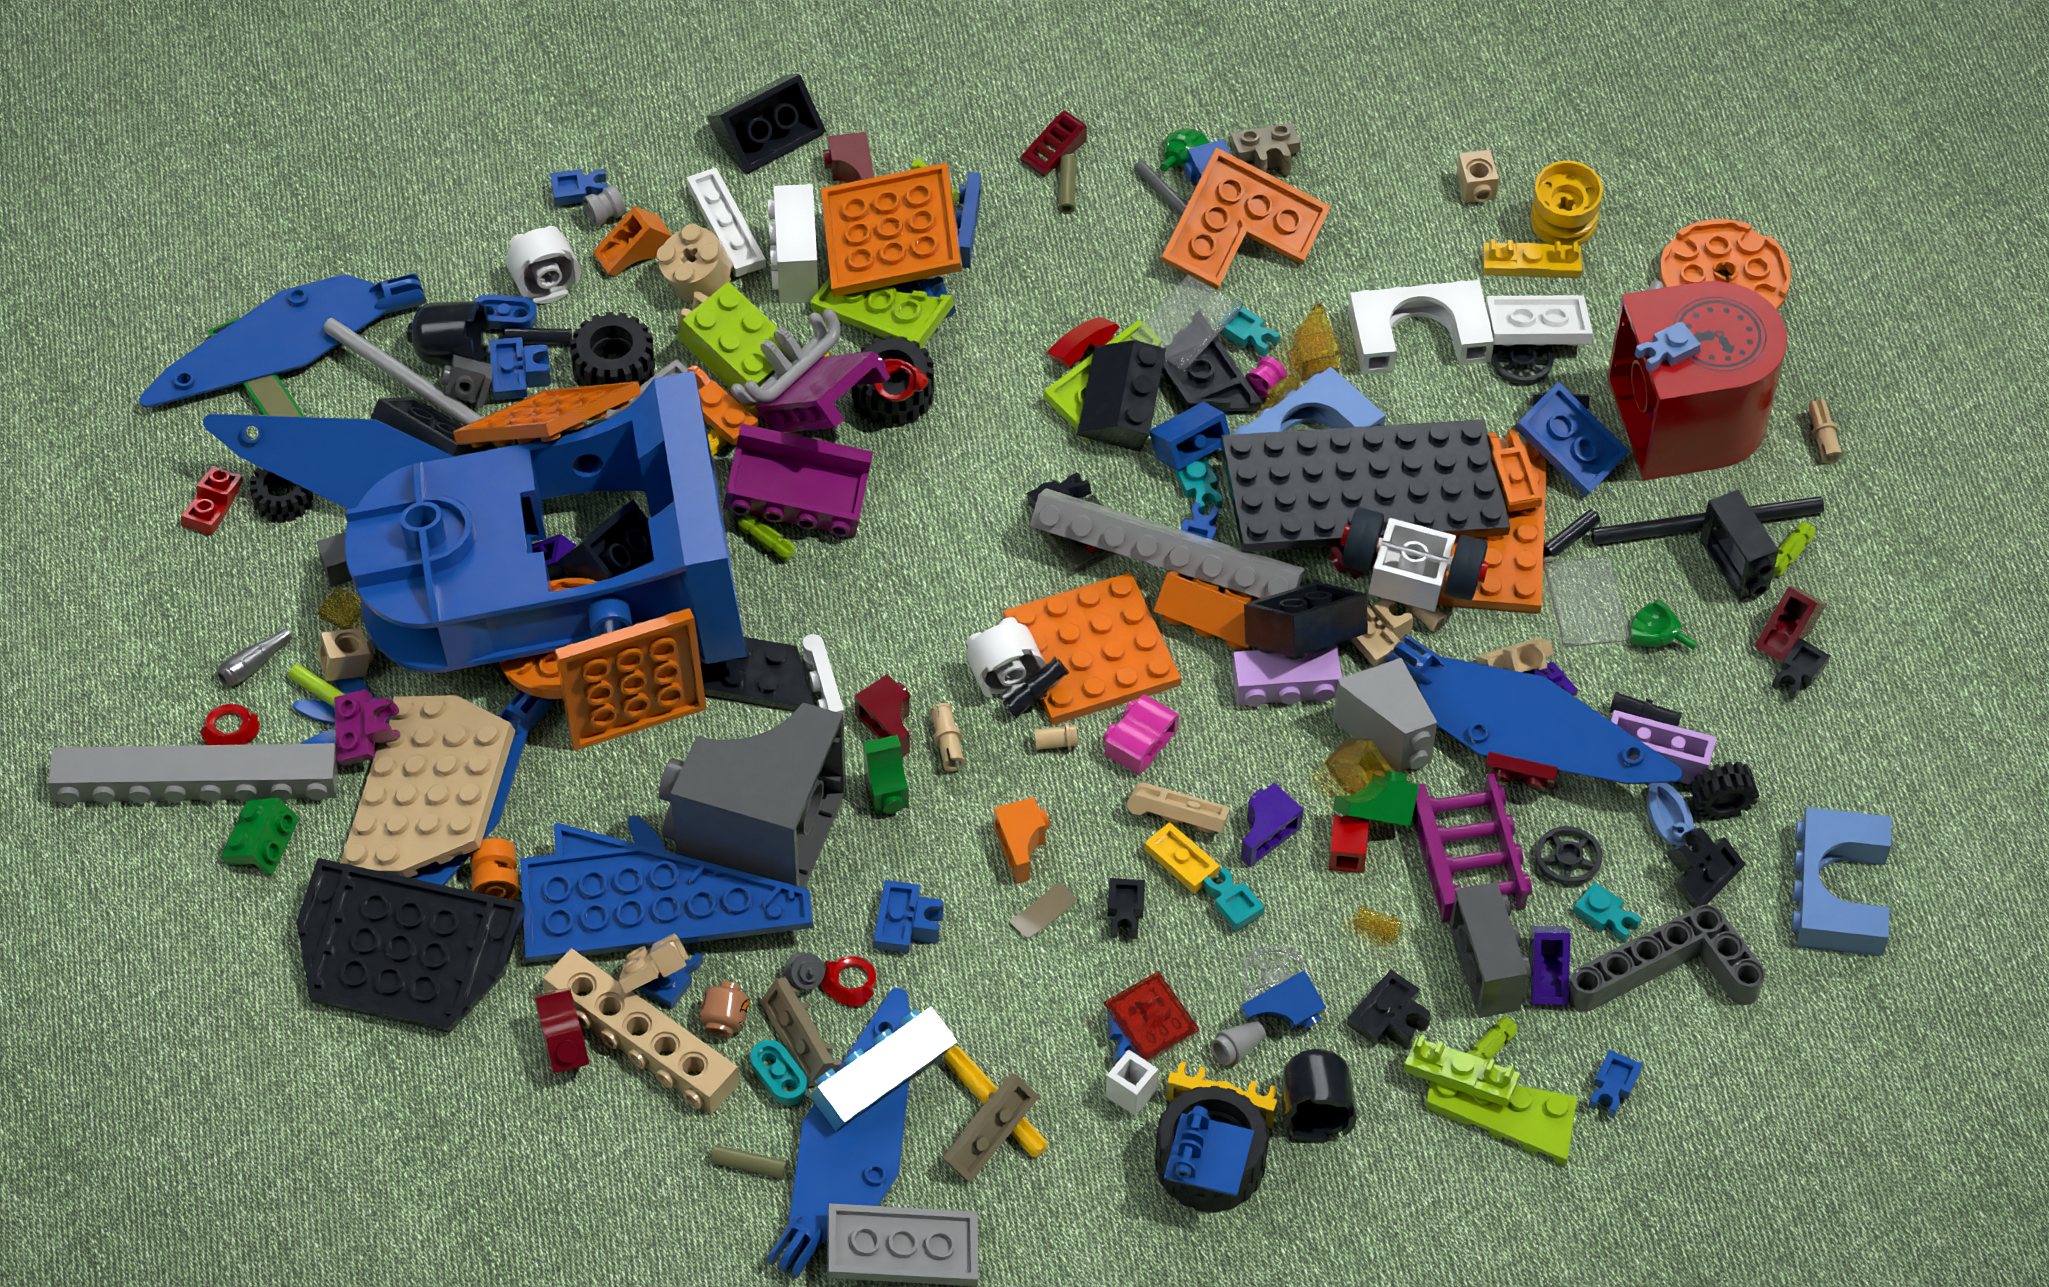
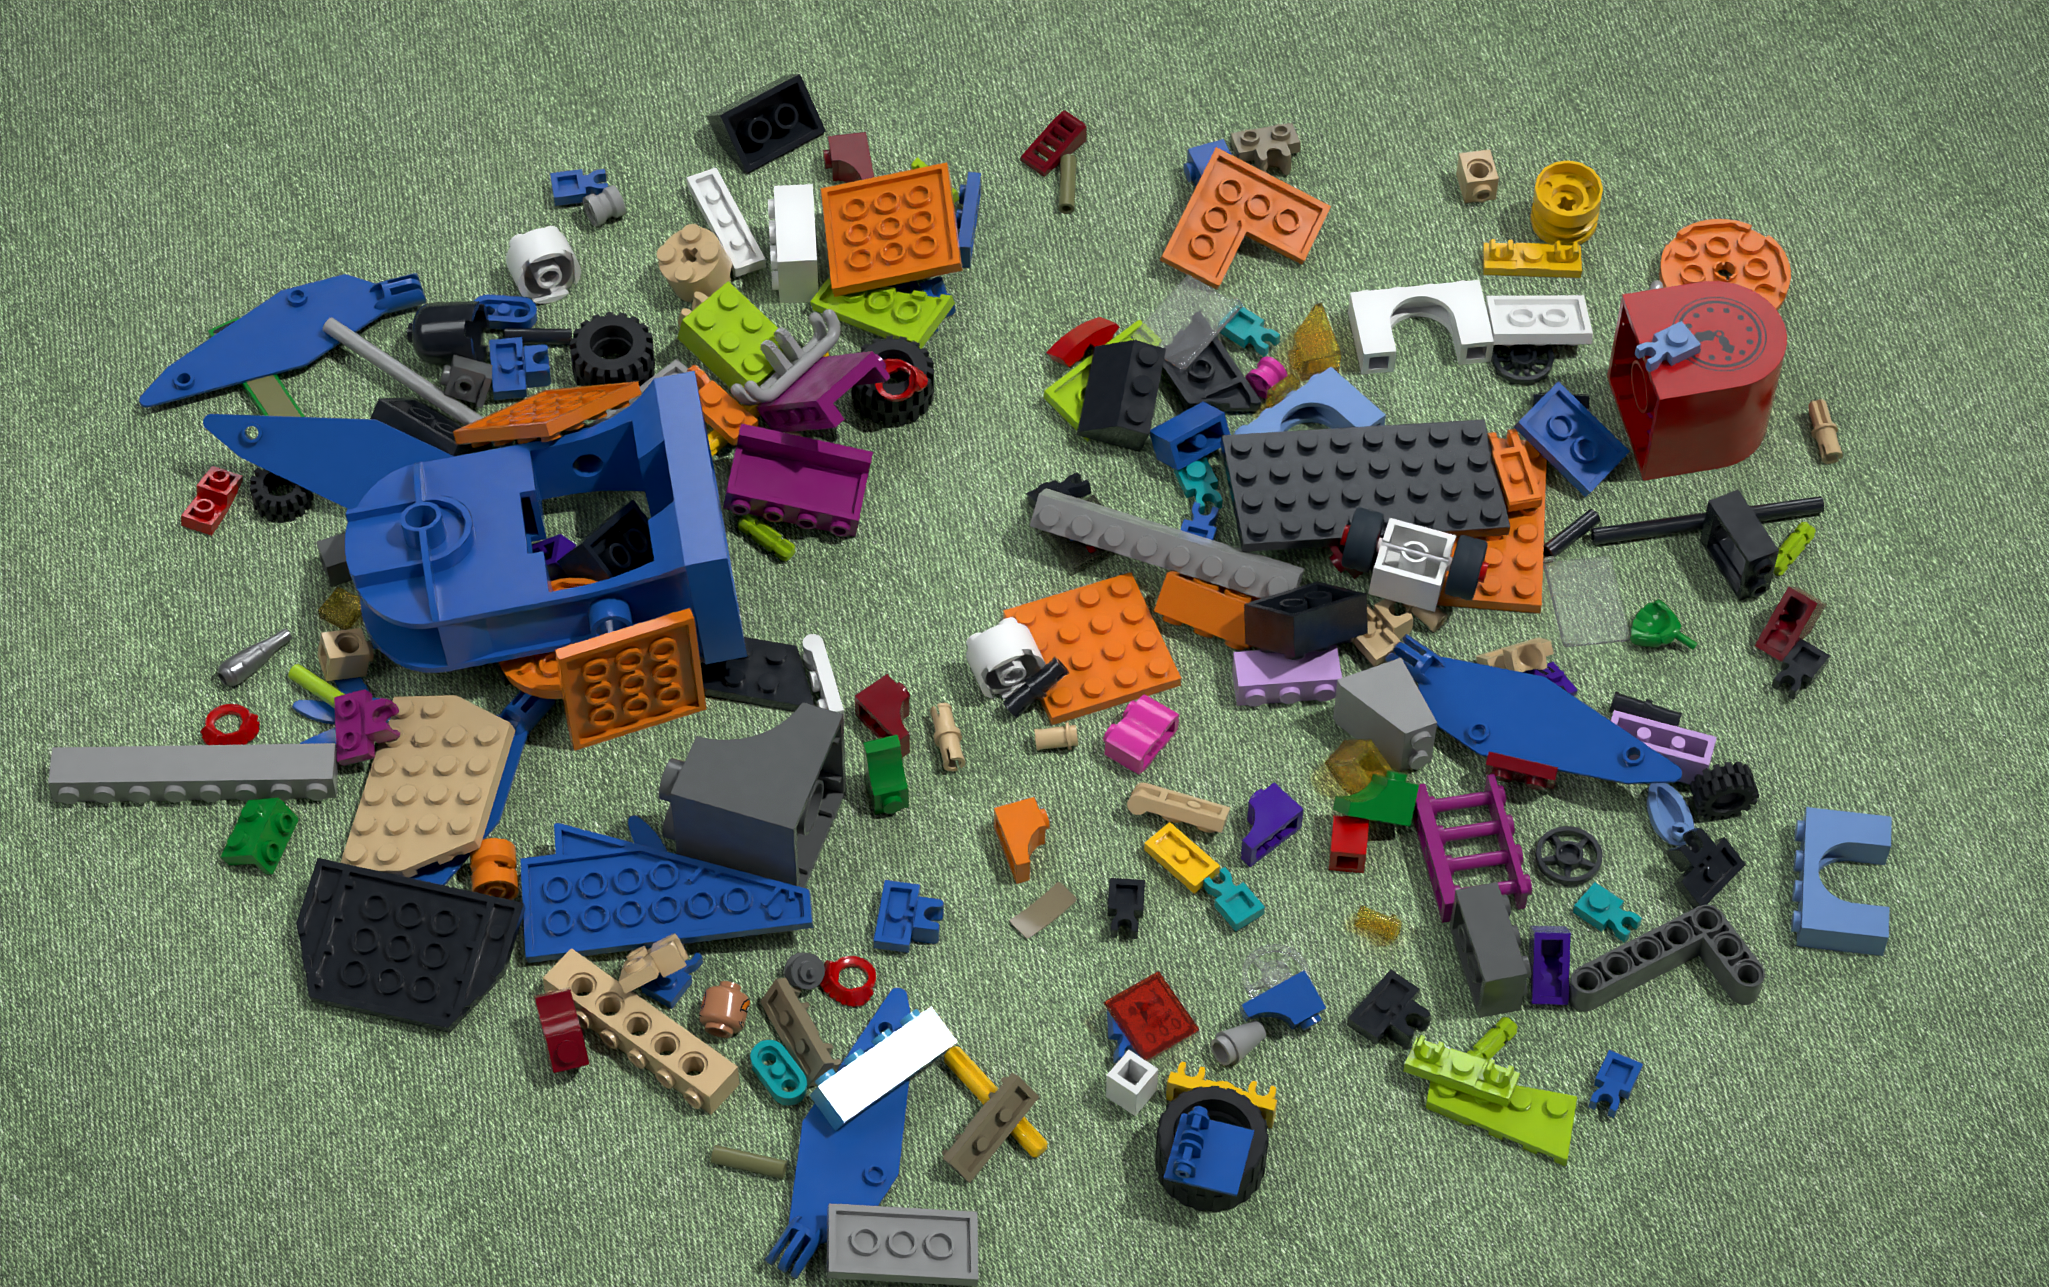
orange arch [593,206,672,277] -> none
dark grey bar [1134,160,1187,216] -> none
green piece [1160,128,1210,171] -> none
black cylinder [1282,1049,1357,1143] -> none

